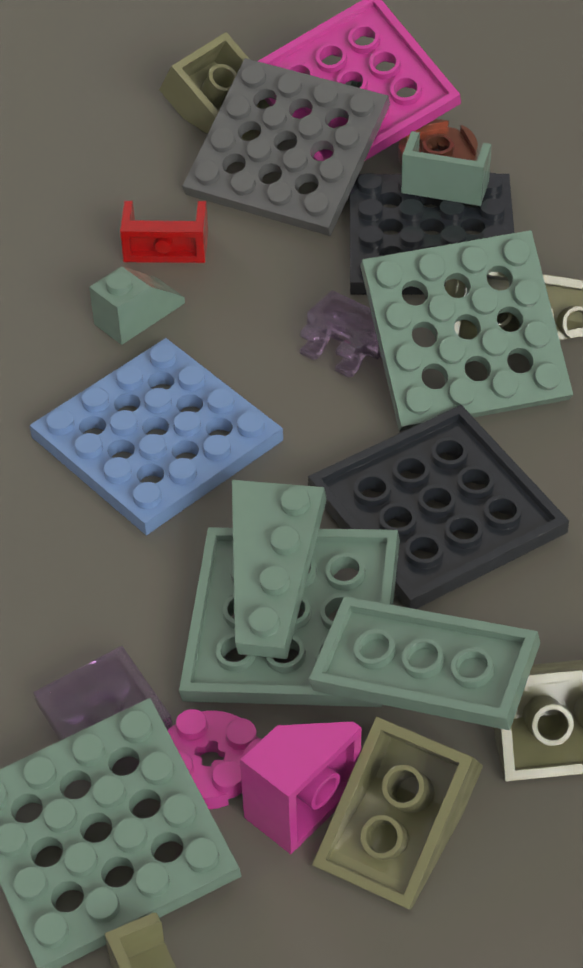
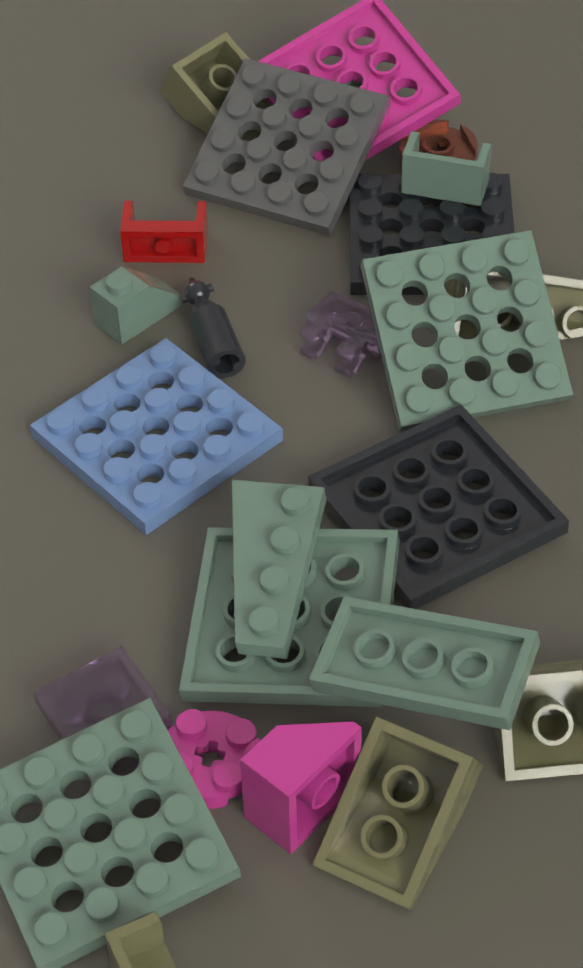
none -> black wheel [180,277,246,379]

